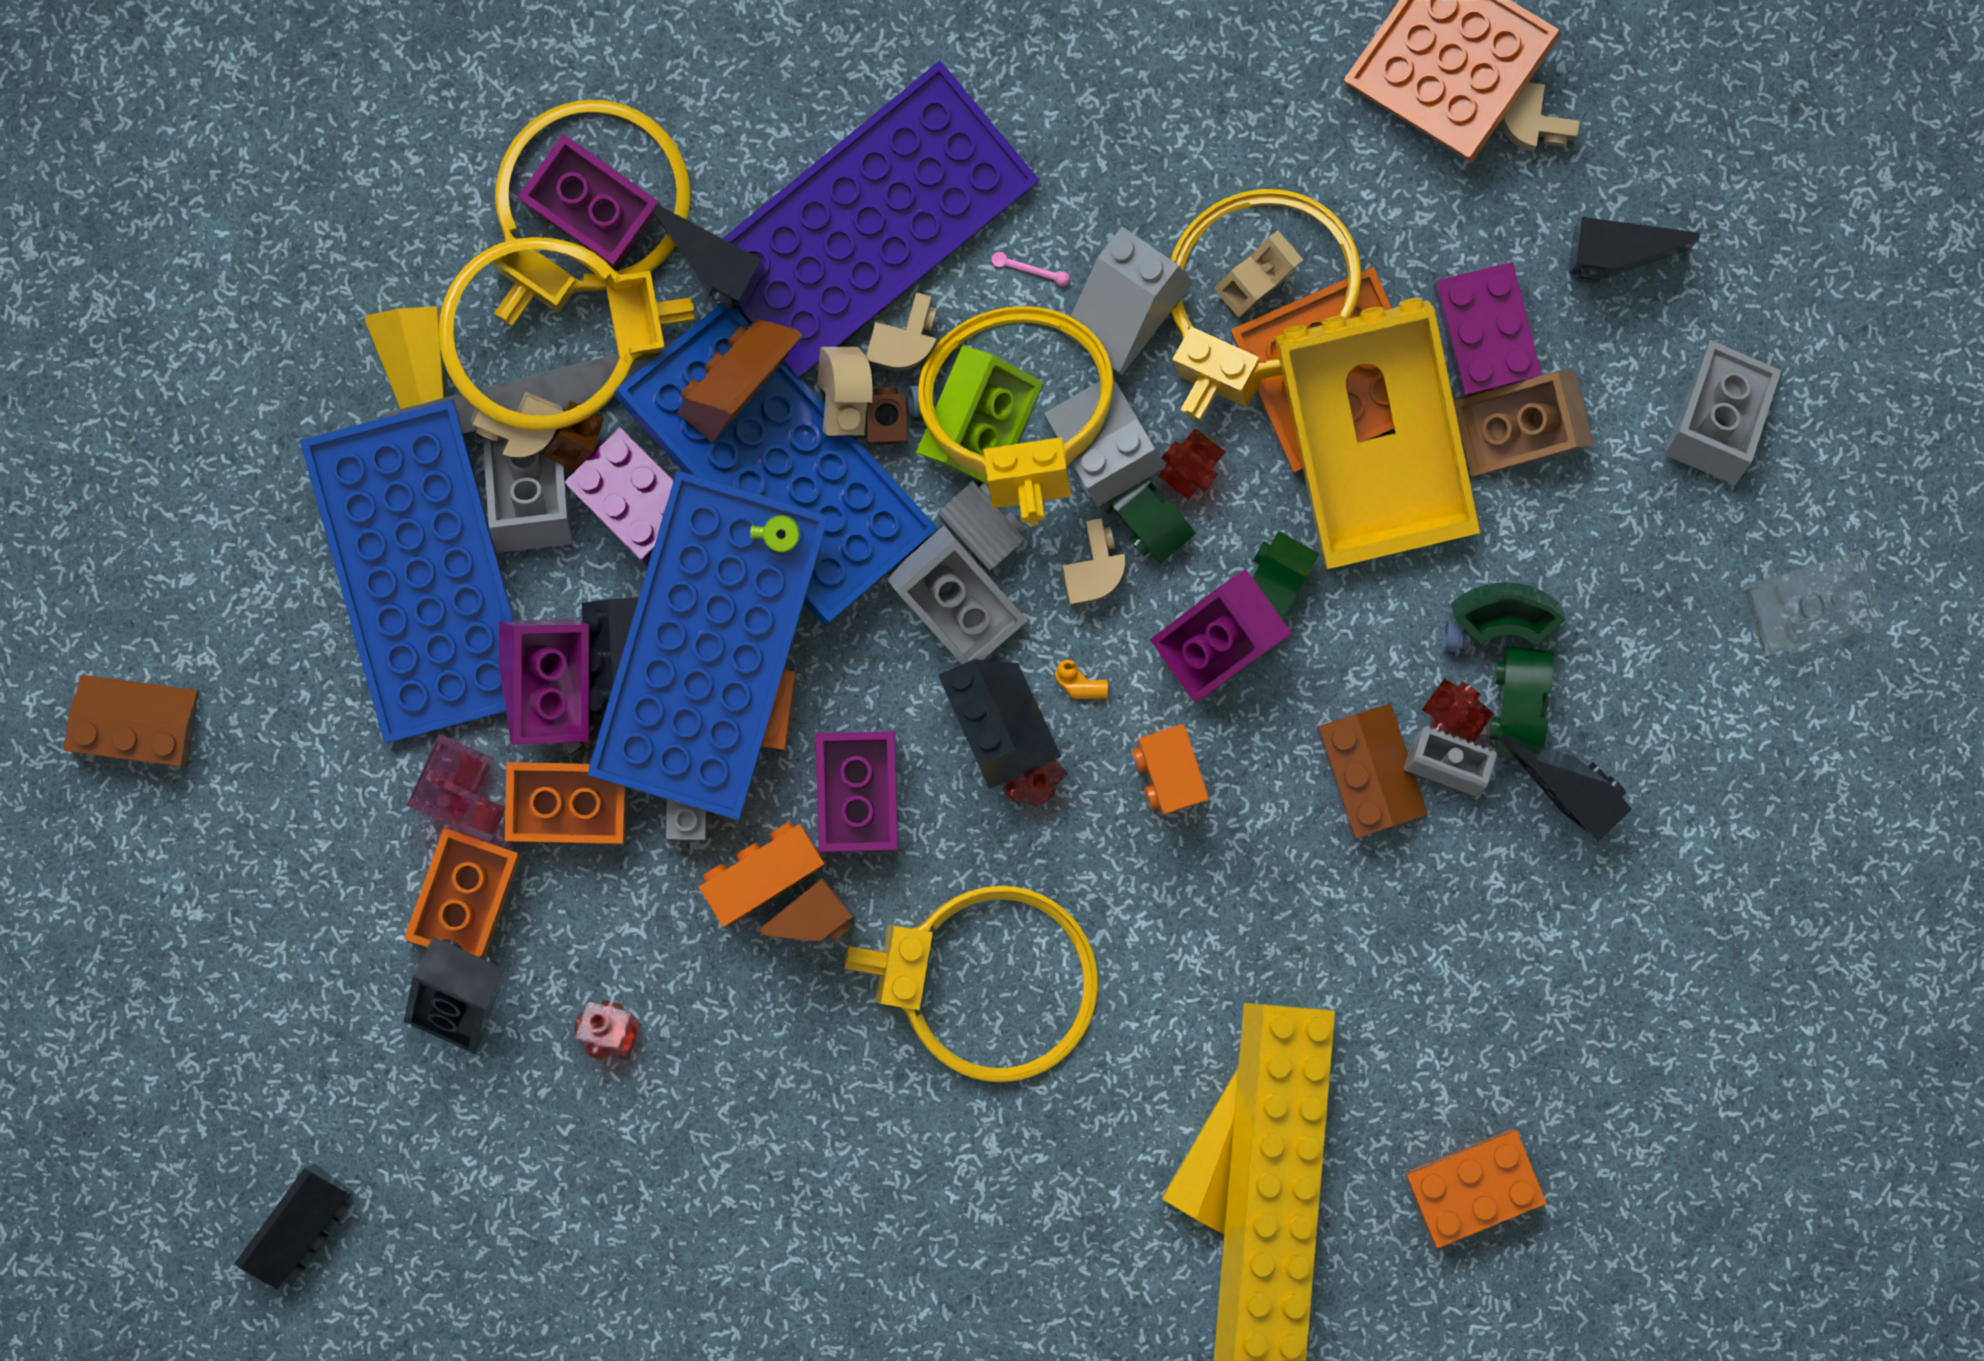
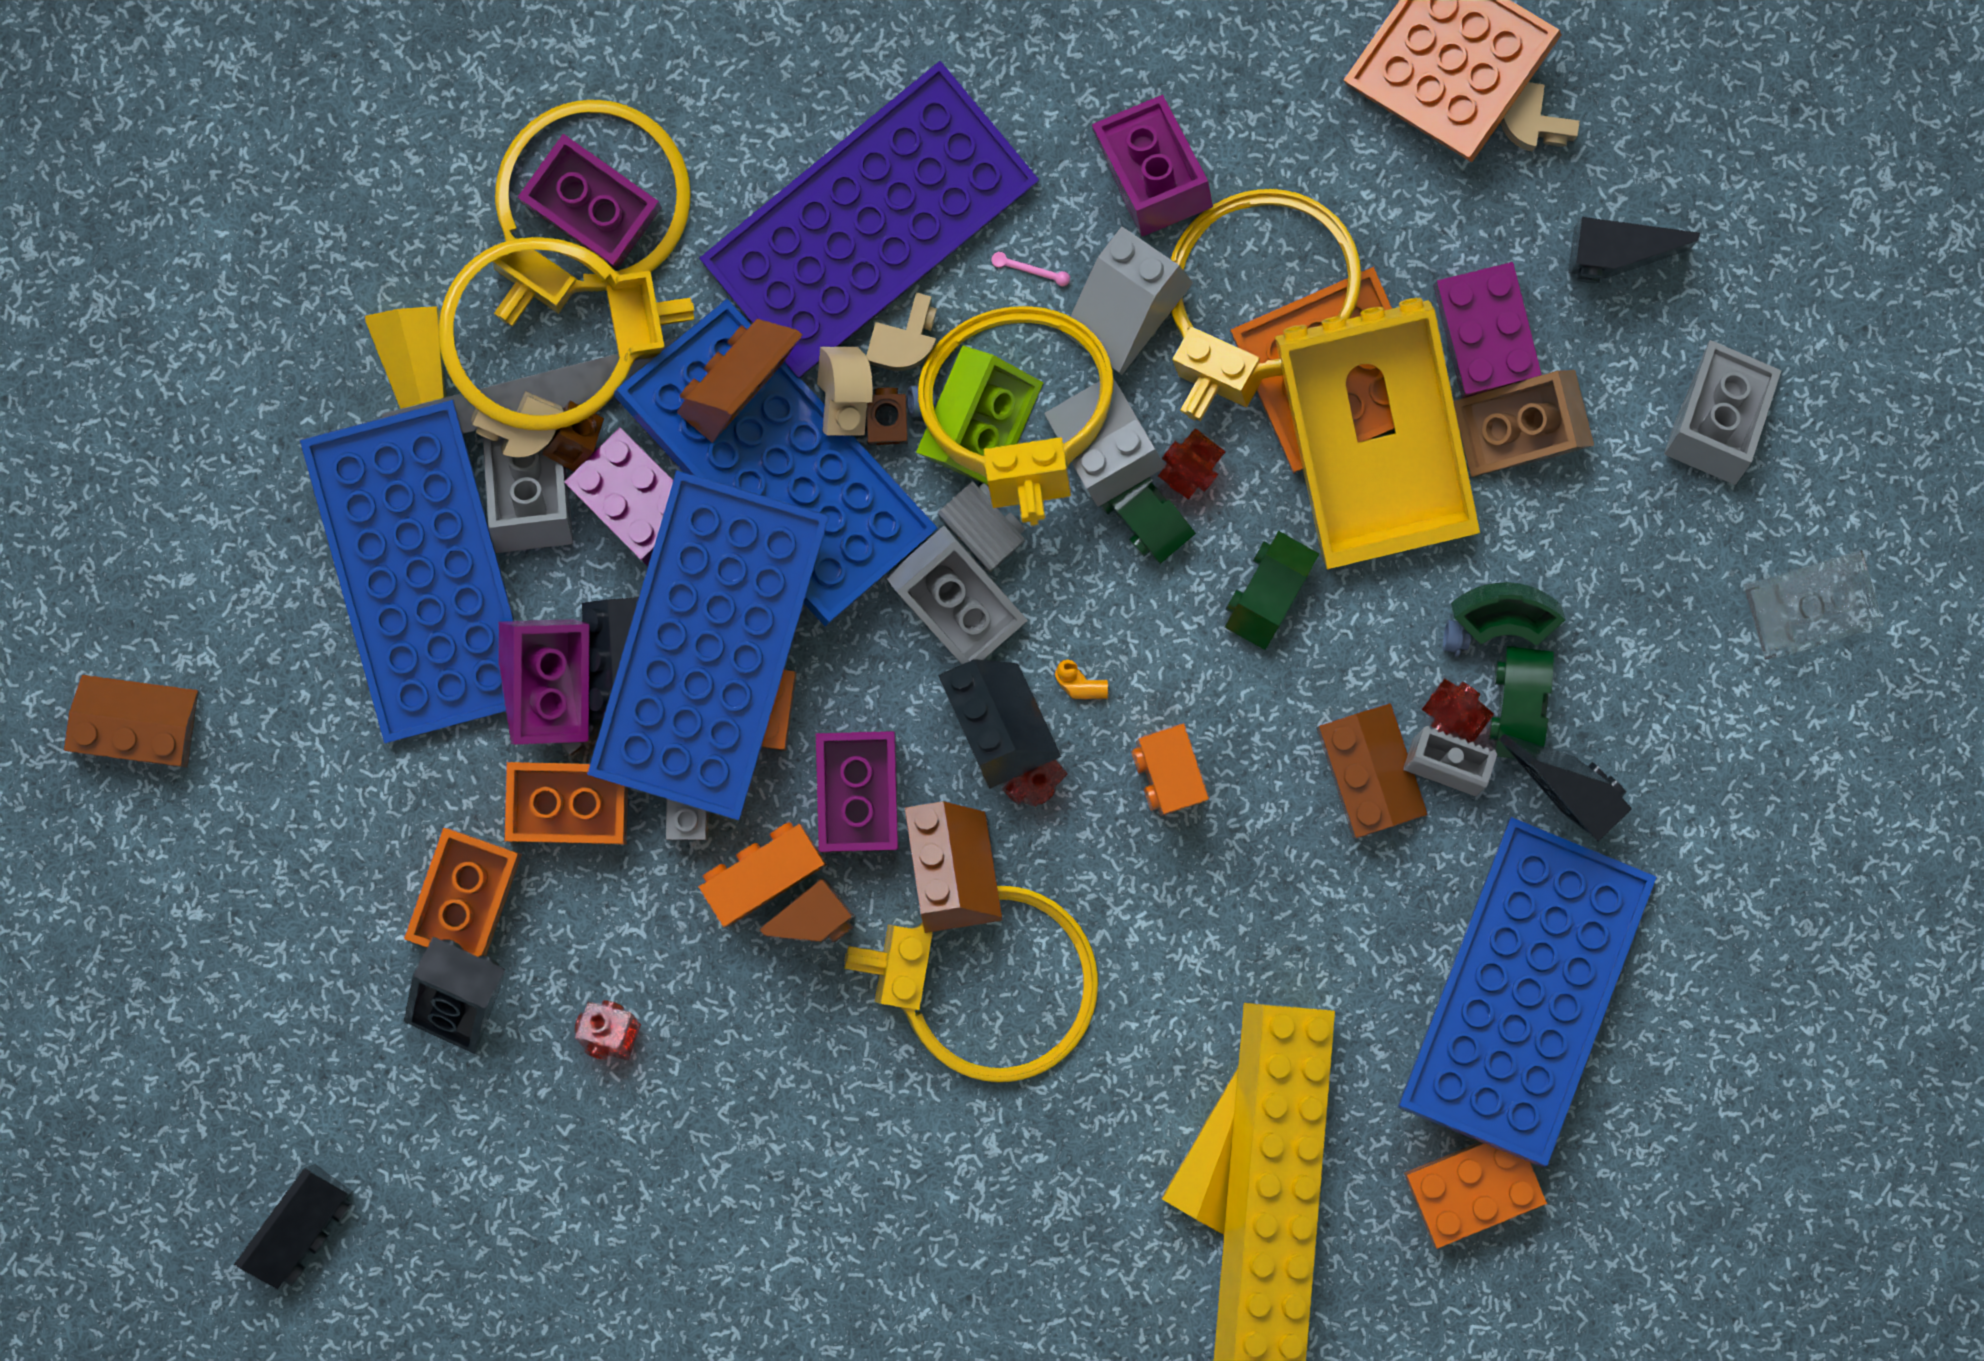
clear pink brick [407,734,505,843] -> none
black slope [653,204,765,311] -> none
lime piece [750,515,800,553] -> none
tan brick [1062,518,1125,606] -> none
magenta brick [1149,569,1292,703] -> none
tan brick [1213,231,1303,318] -> none
none -> dark orange slope [904,801,1003,933]
none -> magenta slope [1091,94,1213,237]
none -> blue plate [1397,817,1657,1168]

